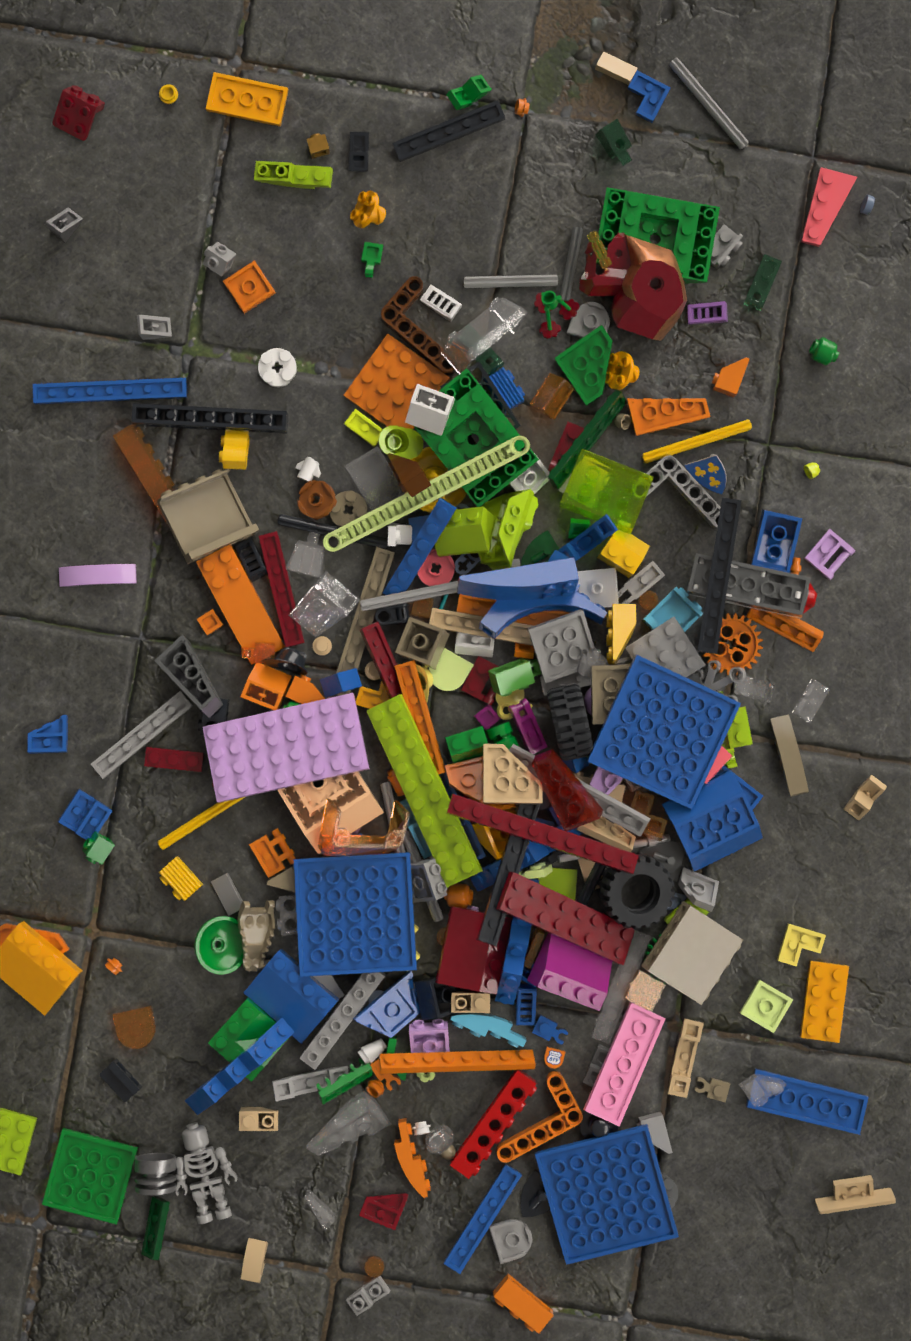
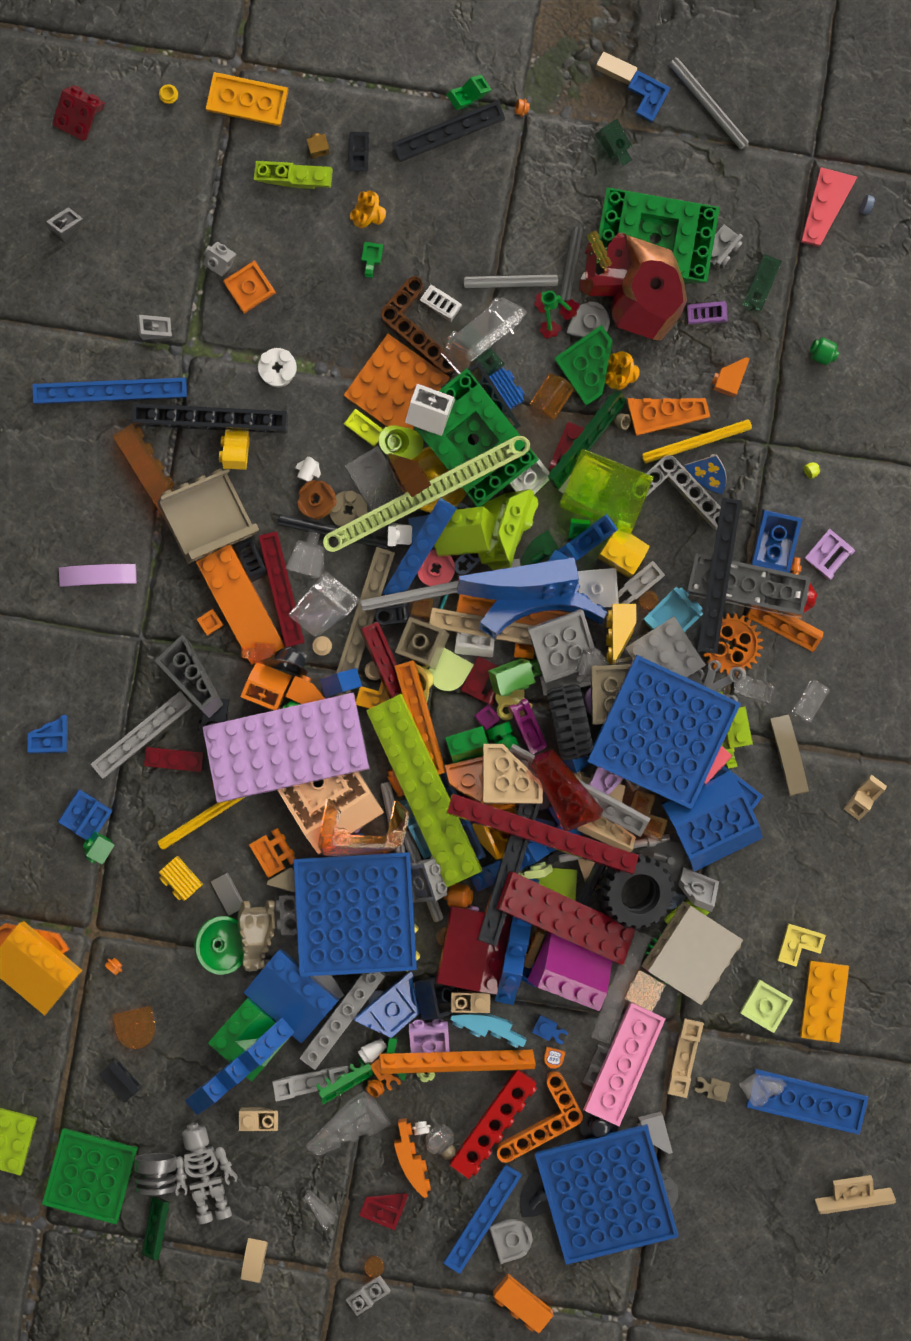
blue slope [516,984,537,1026] -> none

